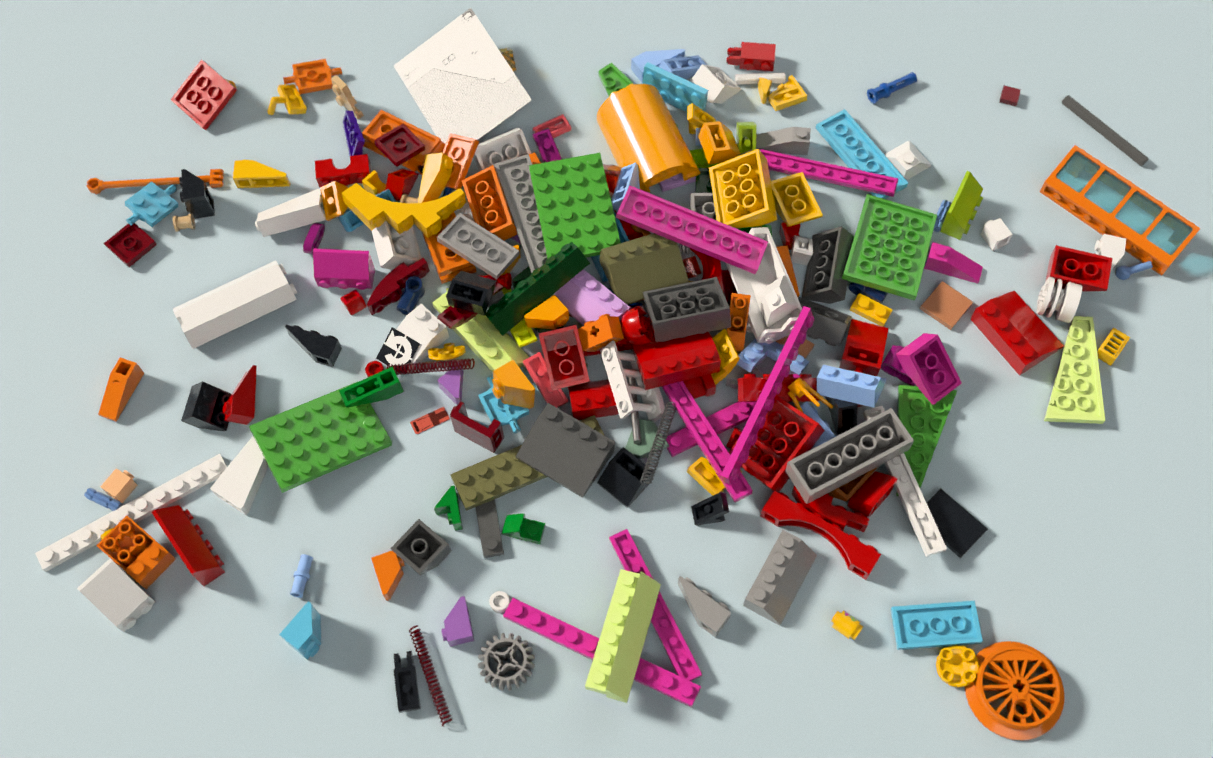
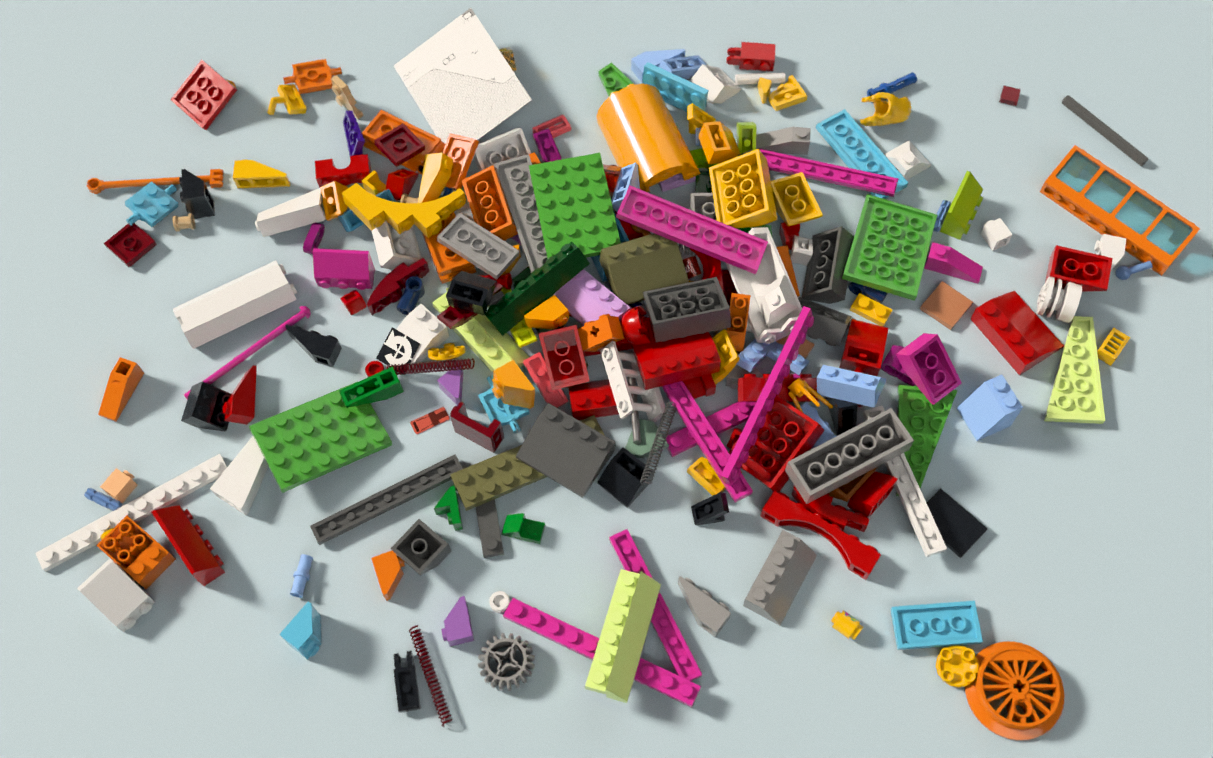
none -> dark pink bar [184,306,311,400]
none -> dark grey plate [310,454,463,545]
none -> yellow hair [860,92,912,126]
none -> light blue slope [957,374,1023,441]

